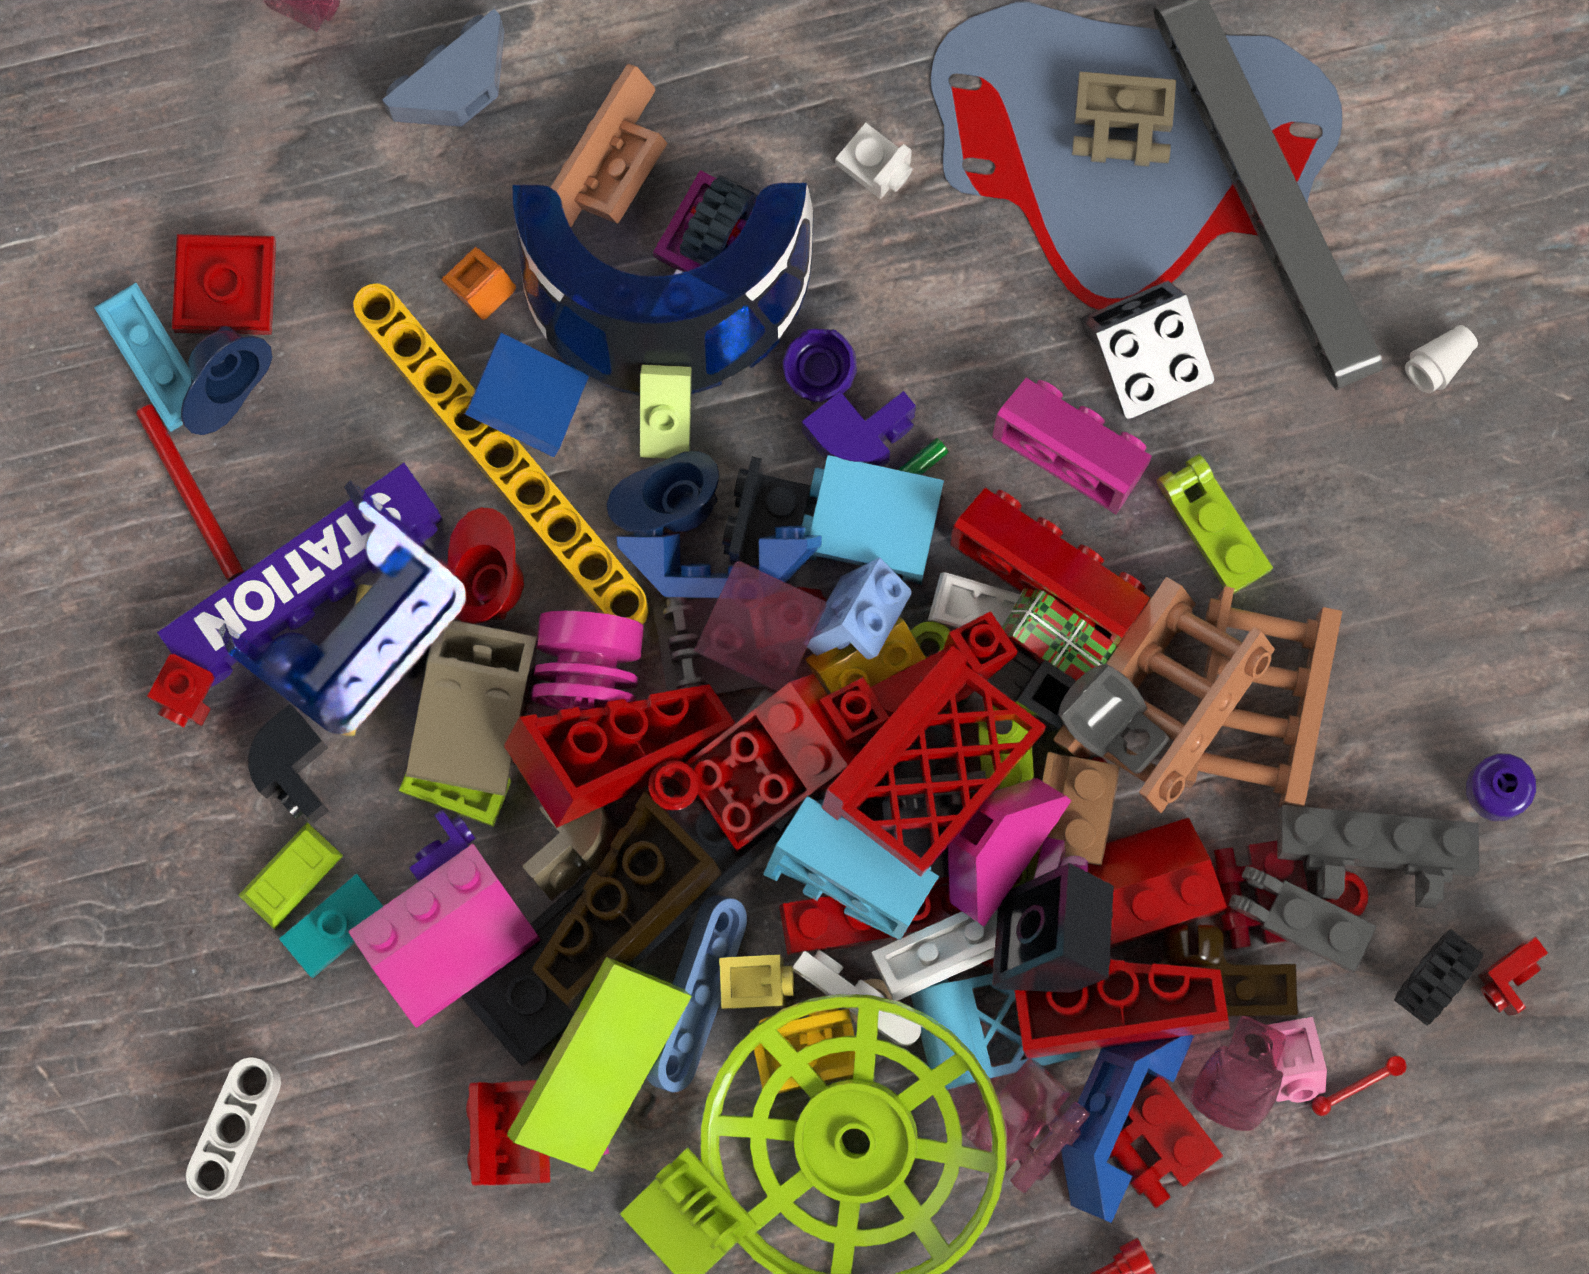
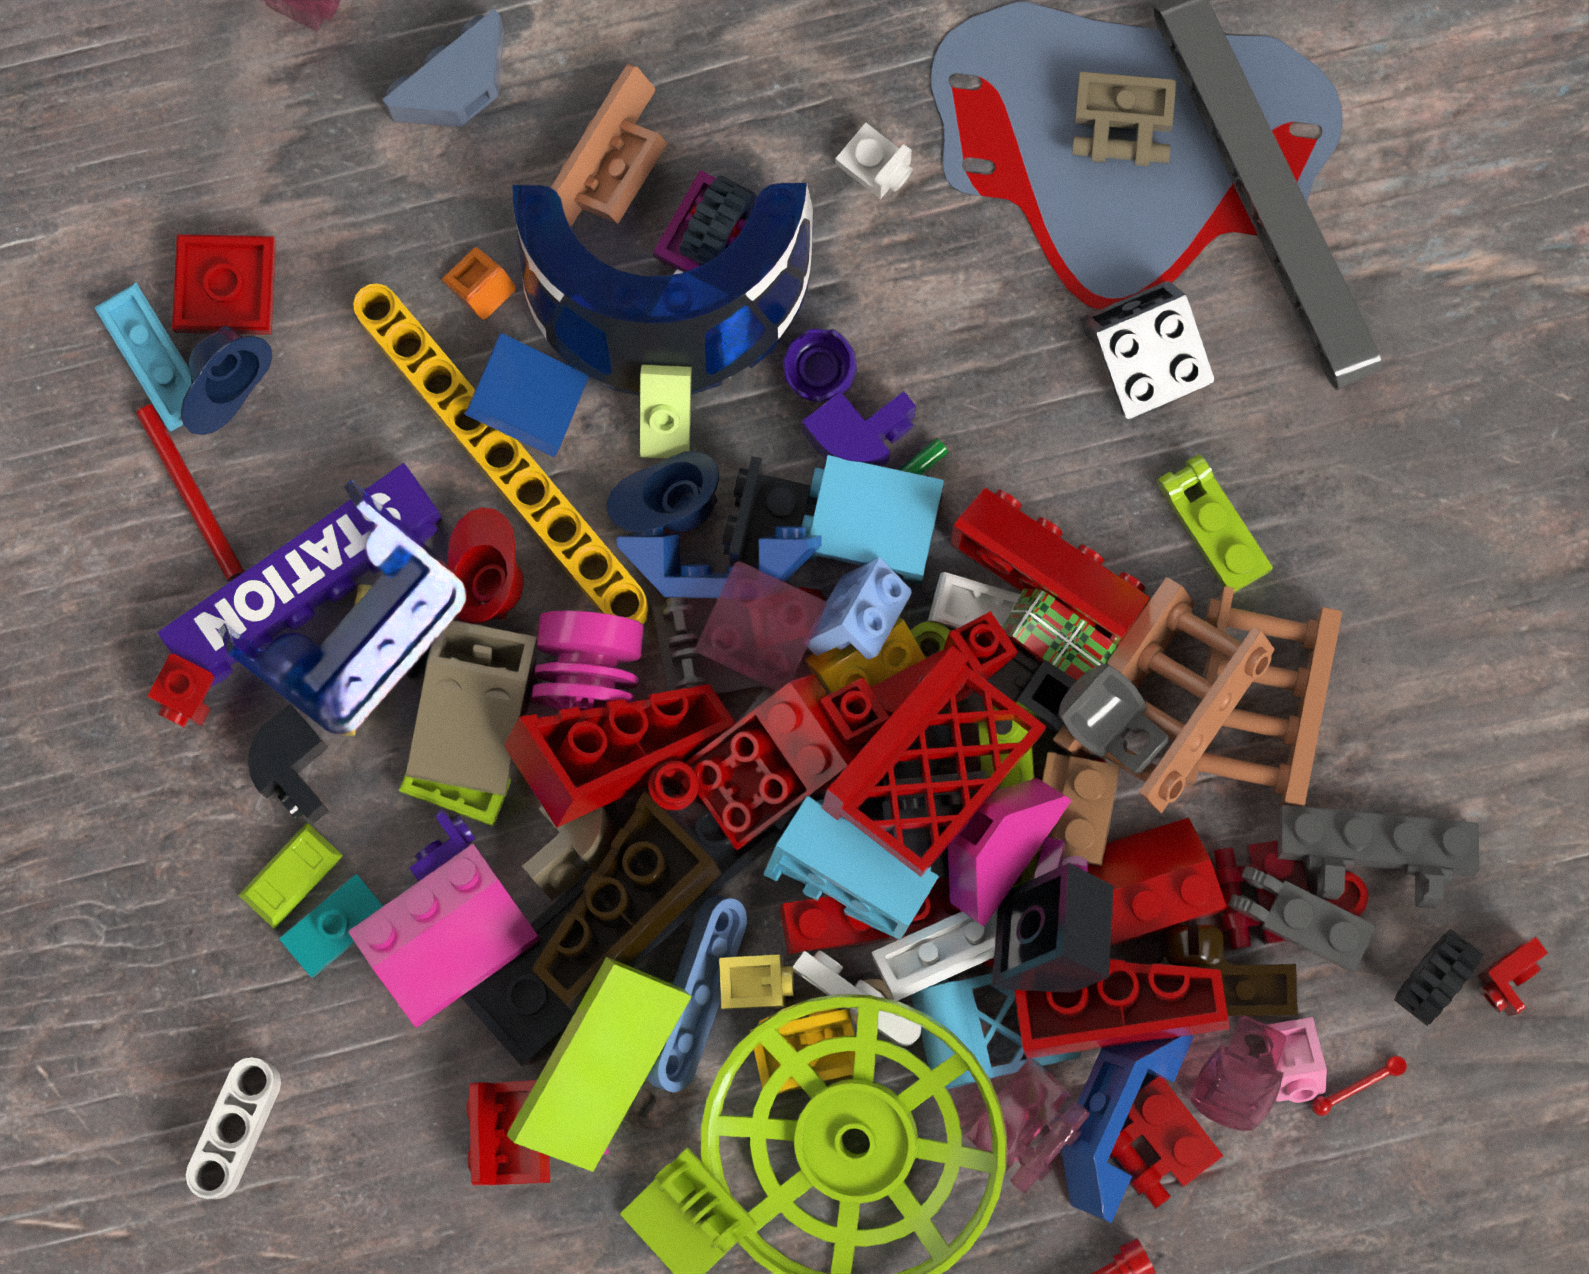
dark pink slope [992,378,1152,515] -> none
white cone [1405,325,1478,393] -> none
dark purple head [1466,753,1536,821] -> none

